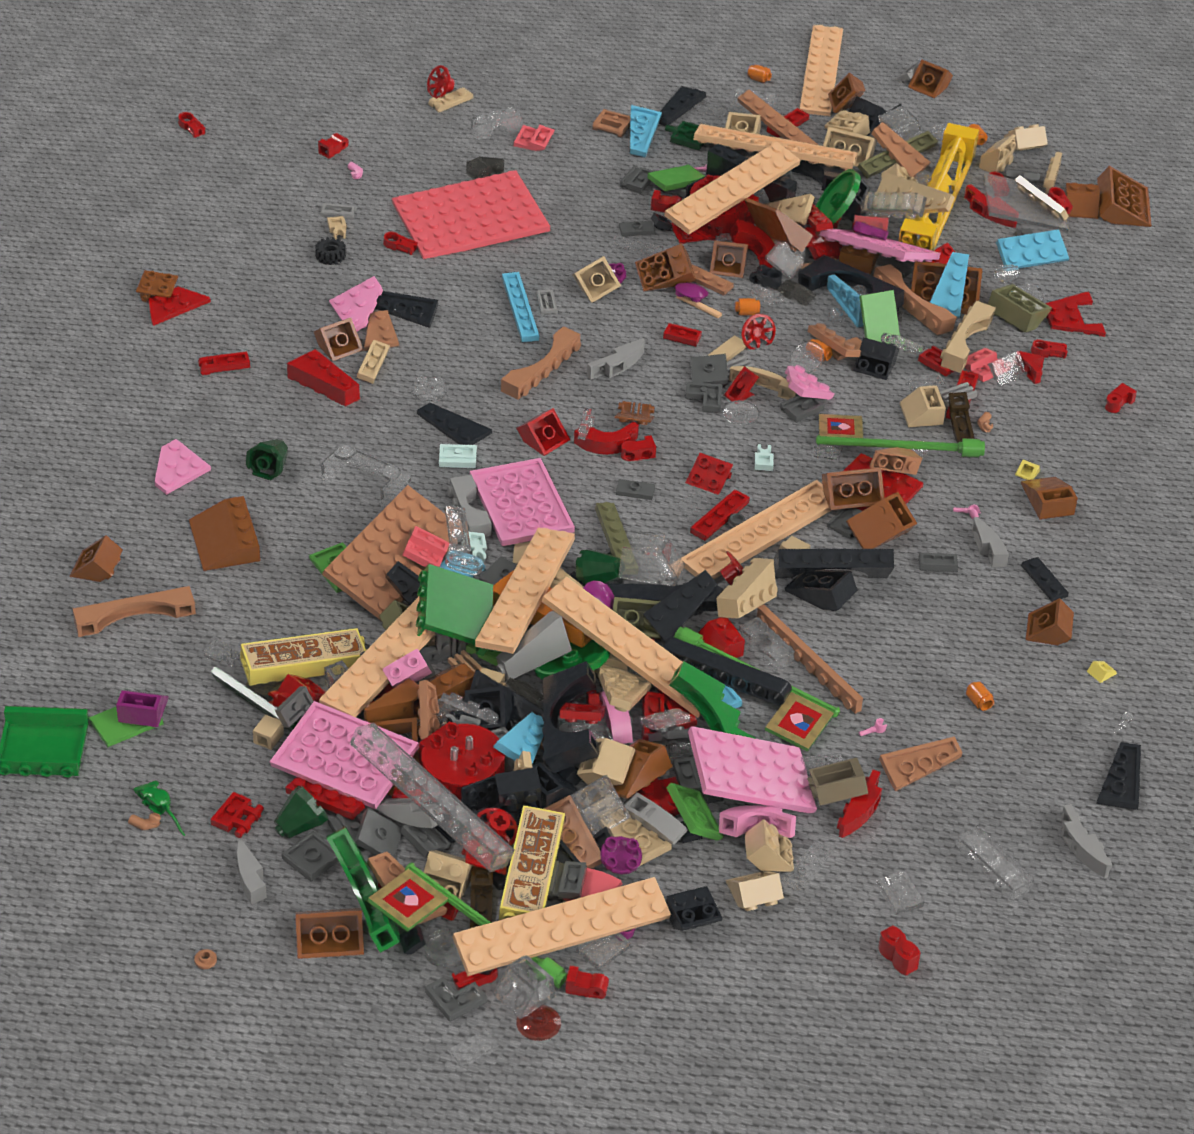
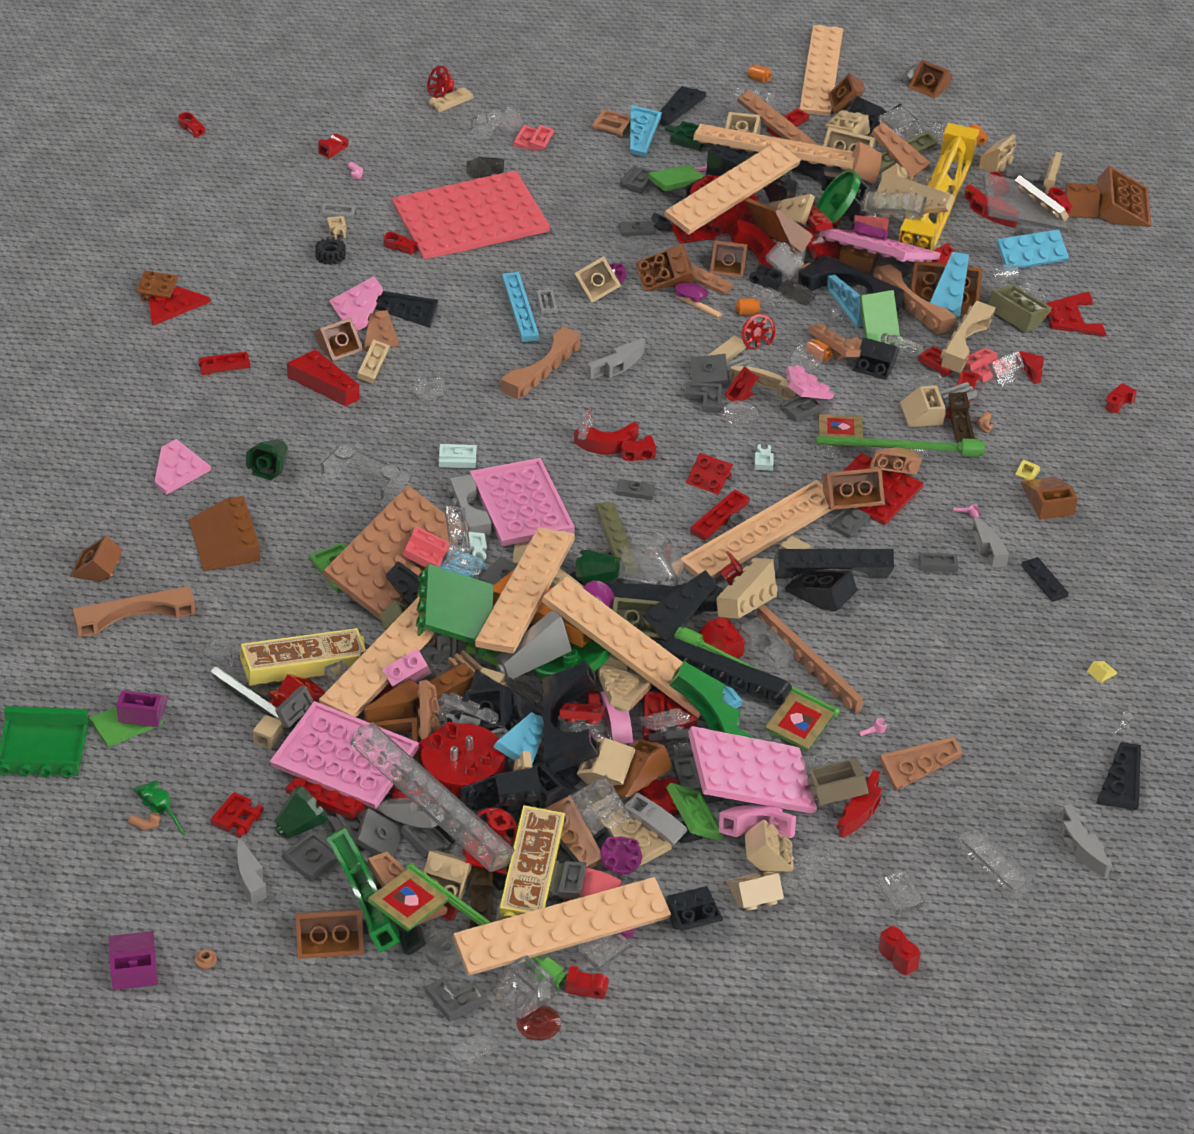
black wing [417,403,492,445] -> none
red piece [452,968,498,990] -> none
red slope [516,408,570,456] -> none
dark orange hinge [615,401,655,425] -> none
red leg [651,190,682,213] -> none
red plate [663,323,702,347] -> none
dark orange slope [846,492,917,549] -> none
orange brick [966,682,994,711] -> none
tan slope [1004,124,1048,151] -> none
dark orange slope [1026,598,1074,646] -> none
red piece [1030,339,1068,359] -> none
none -> magenta slope [109,931,158,990]
none -> nougat slope [852,141,882,185]

